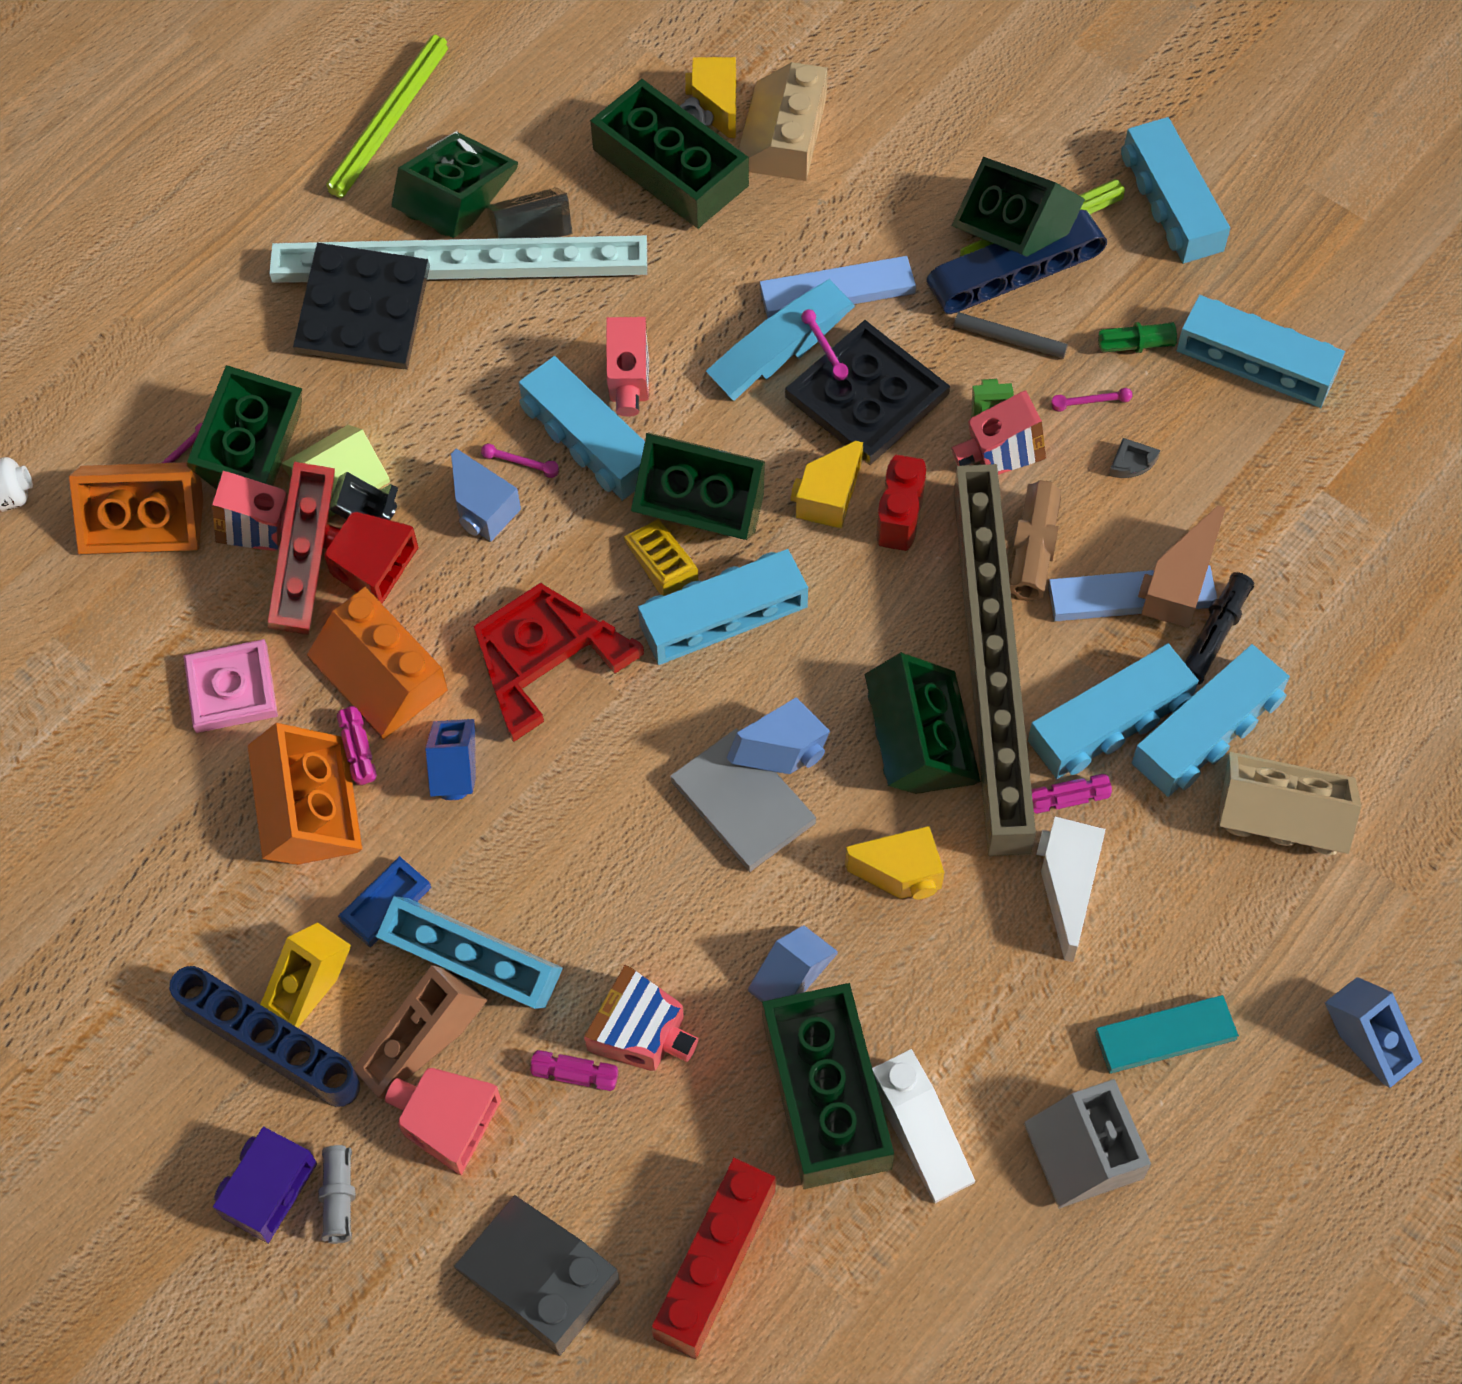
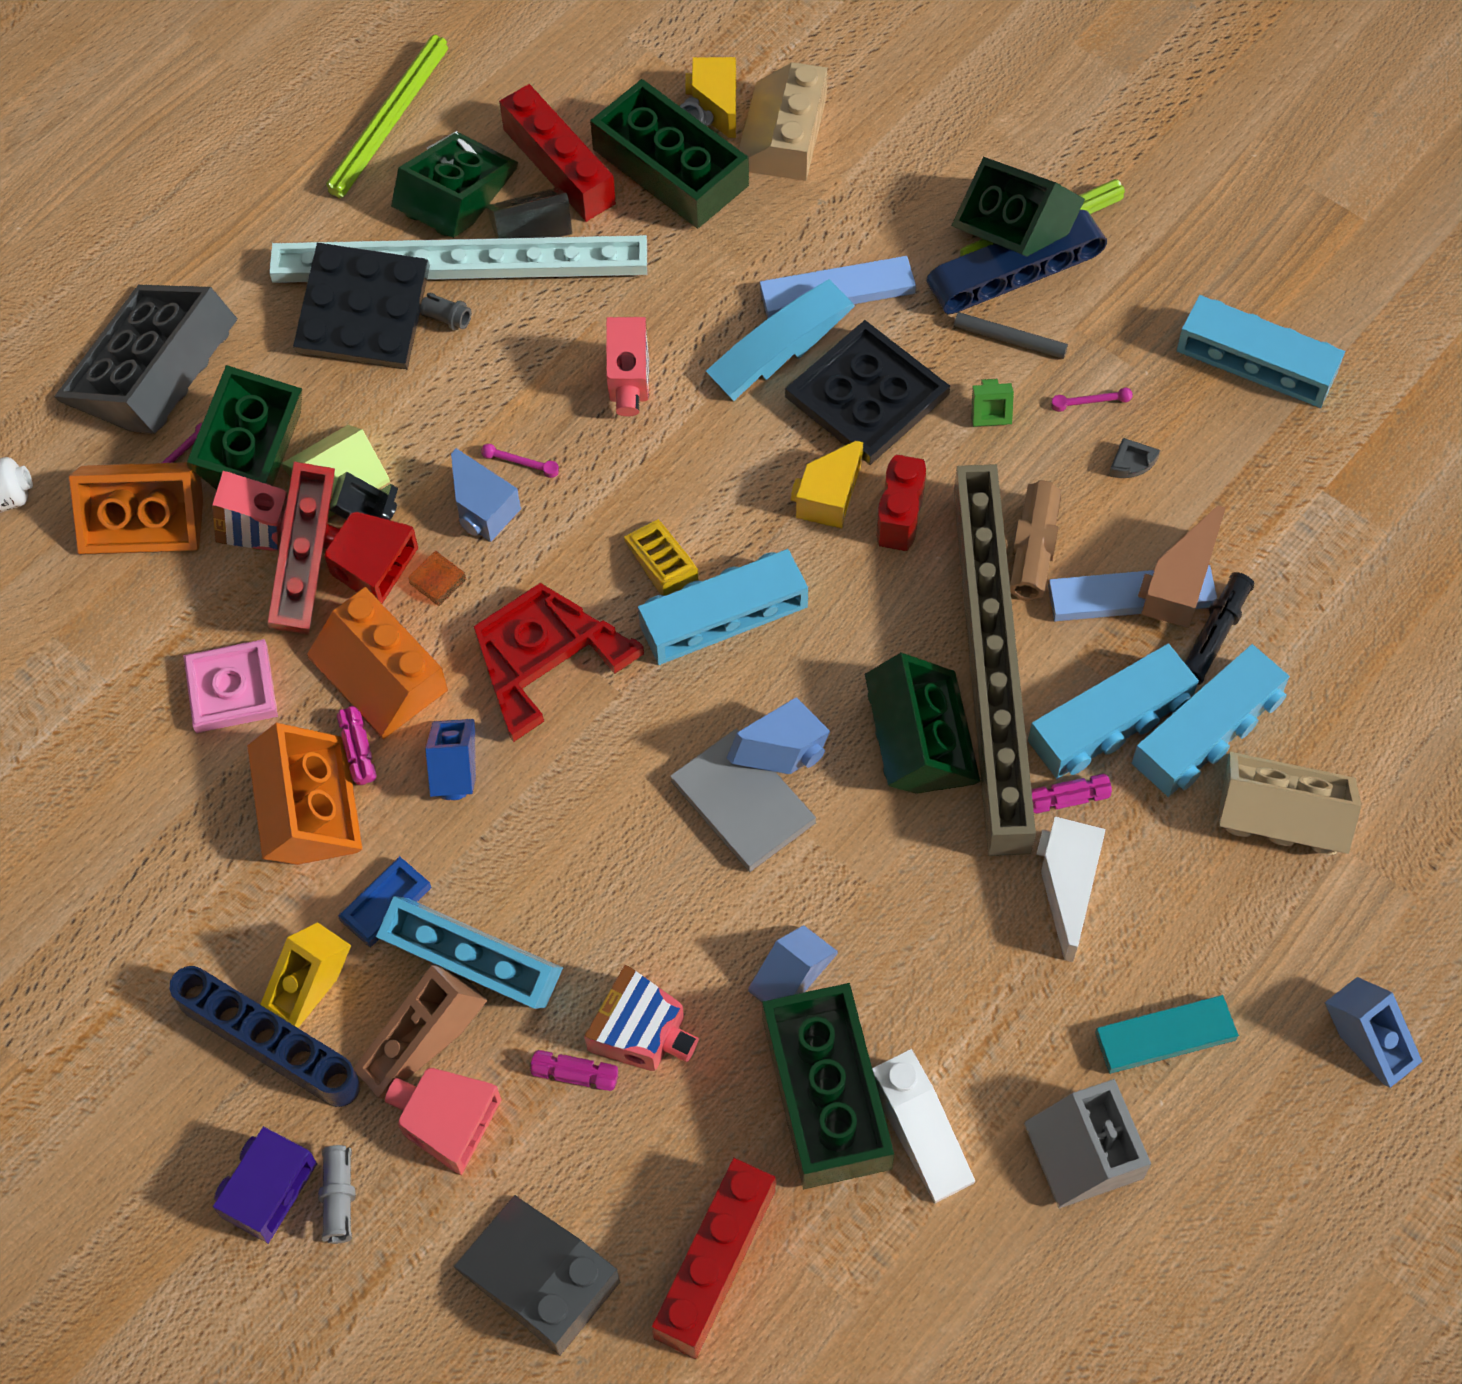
medium azure brick [519,356,645,501] -> none
dark green slope [631,432,765,540] -> none
dark pink hinge [801,309,848,380] -> none
yellow slope [845,826,945,900] -> none
coral torso [951,390,1046,475] -> none
green axle [1098,322,1177,353] -> none
medium azure brick [1121,117,1230,264] -> none
none -> dark grey slope [54,284,237,434]
none -> clear orange tile [408,551,467,606]
none -> dark grey pin [420,292,472,331]
none -> red brick [499,84,616,222]

